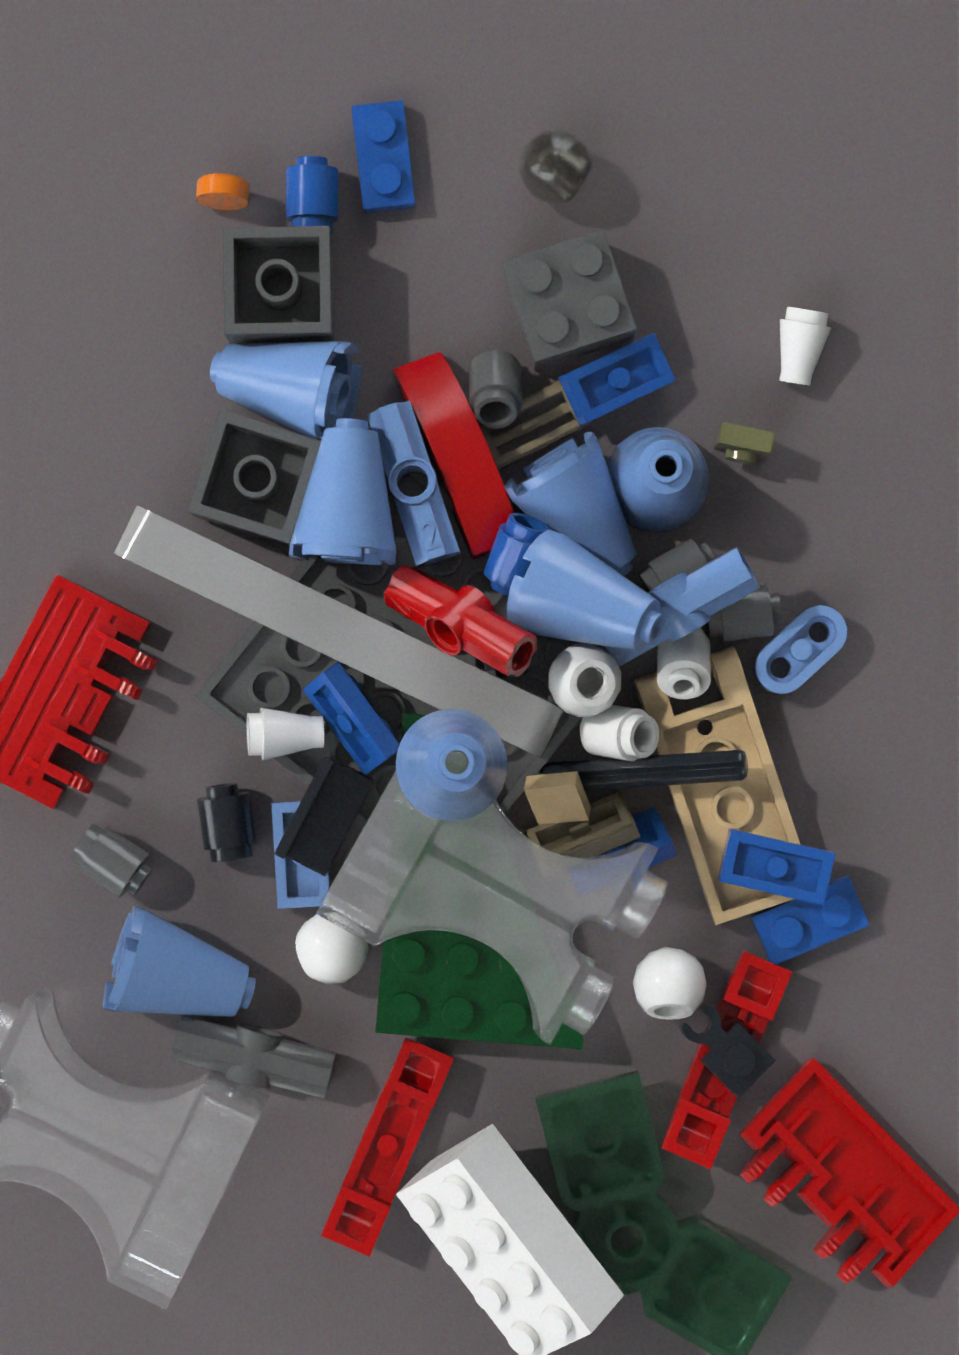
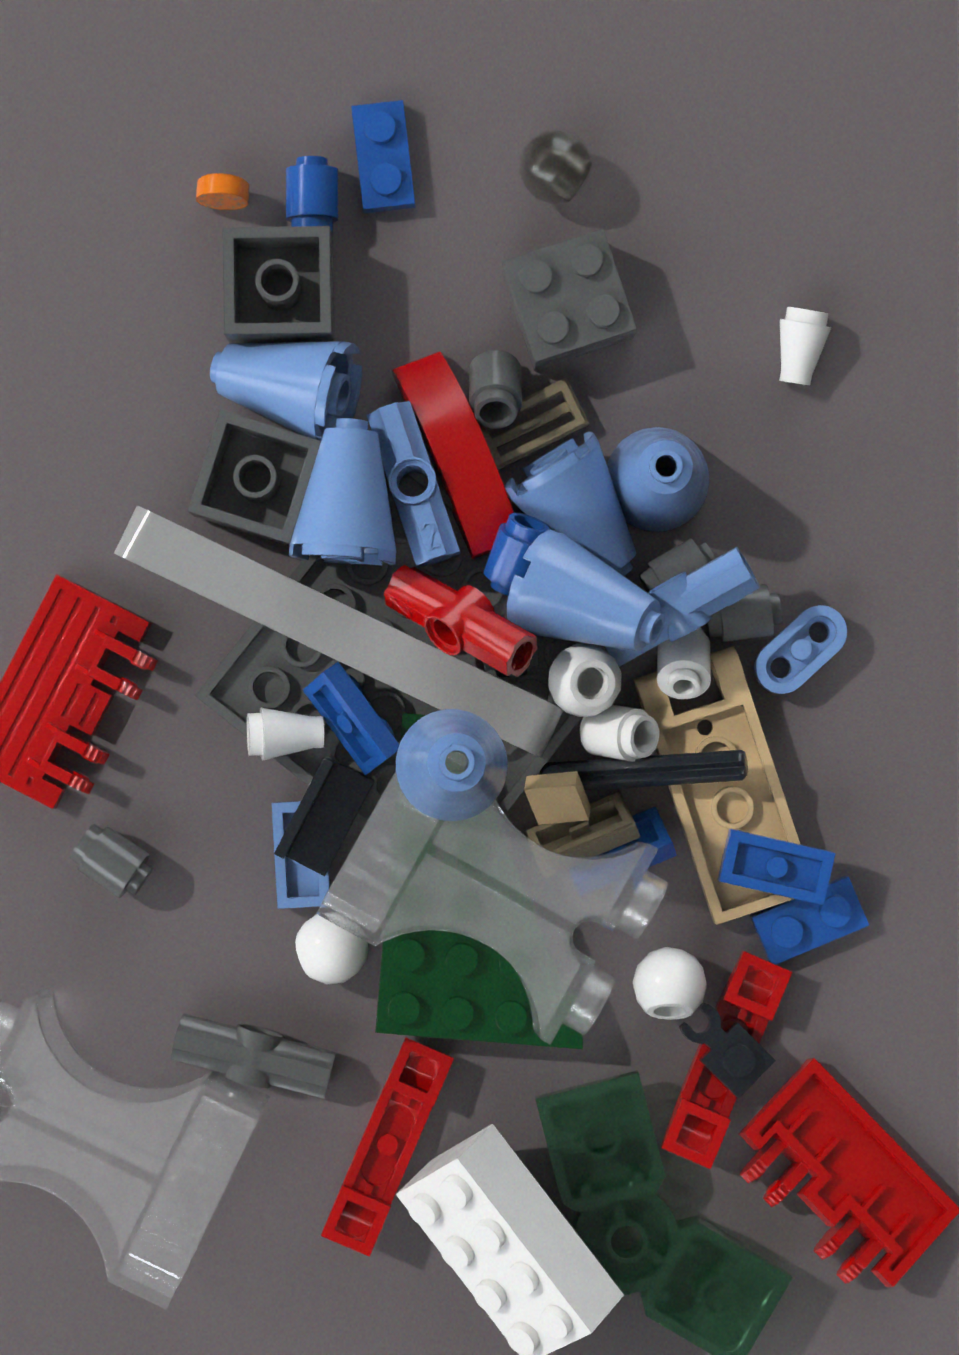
medium blue cone [102,906,256,1017] -> none
black brick [197,783,256,862] -> none
blue plate [558,333,676,425] -> none
olive plate [714,422,775,465] -> none

